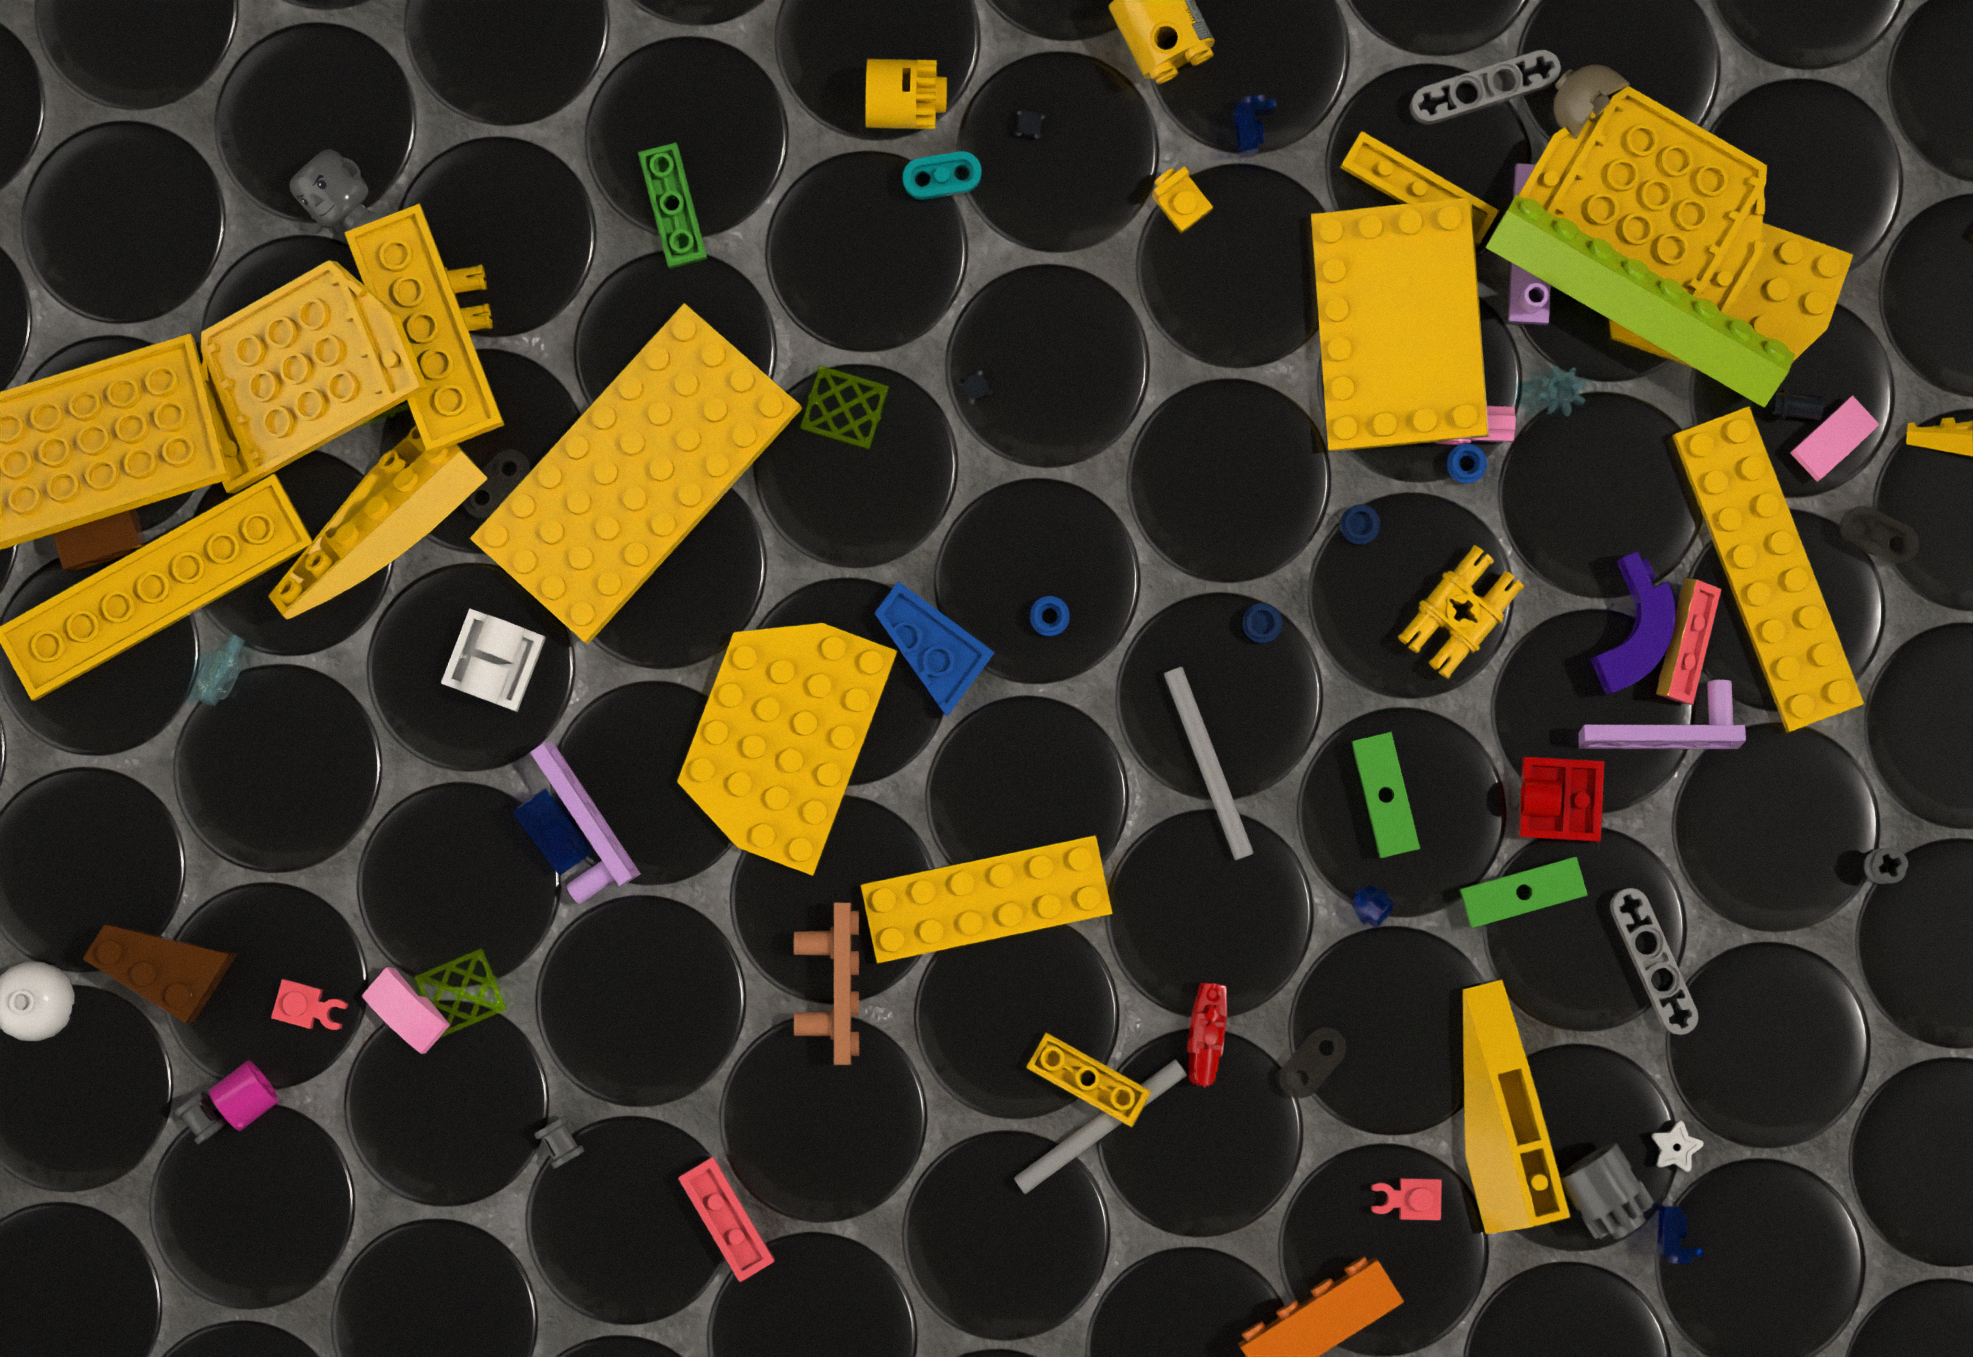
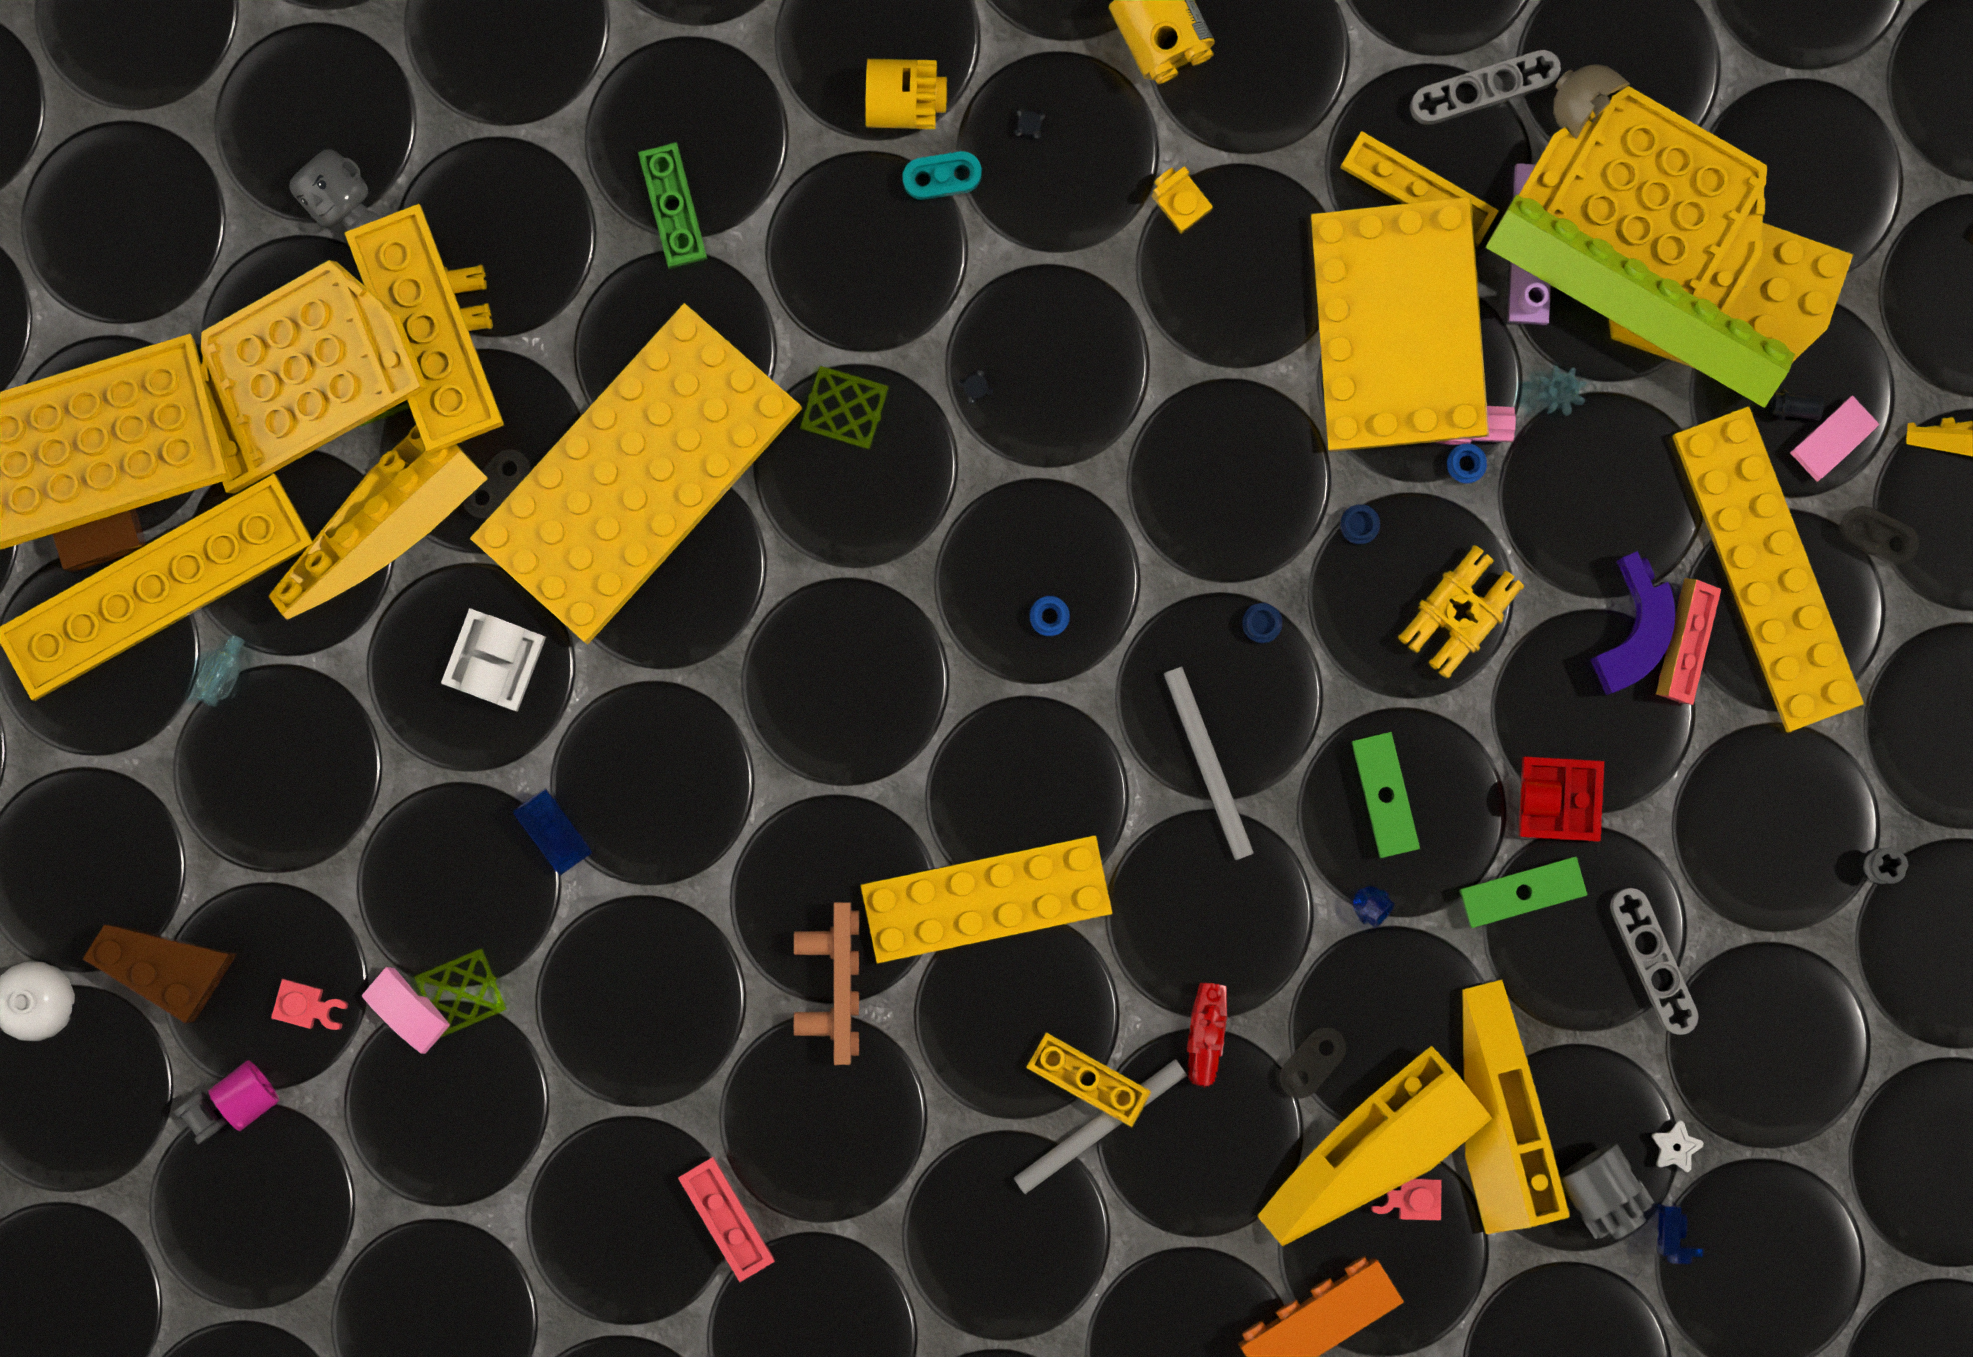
lavender piece [530,741,640,904] -> none
dark grey bush [534,1116,585,1169] -> none
yellow plate [677,623,897,876] -> none
blue wing [875,581,995,717] -> none
clear blue bracket [1233,95,1276,158] -> none
lavender piece [1578,680,1746,749] -> none
none -> yellow wedge [1257,1045,1492,1246]

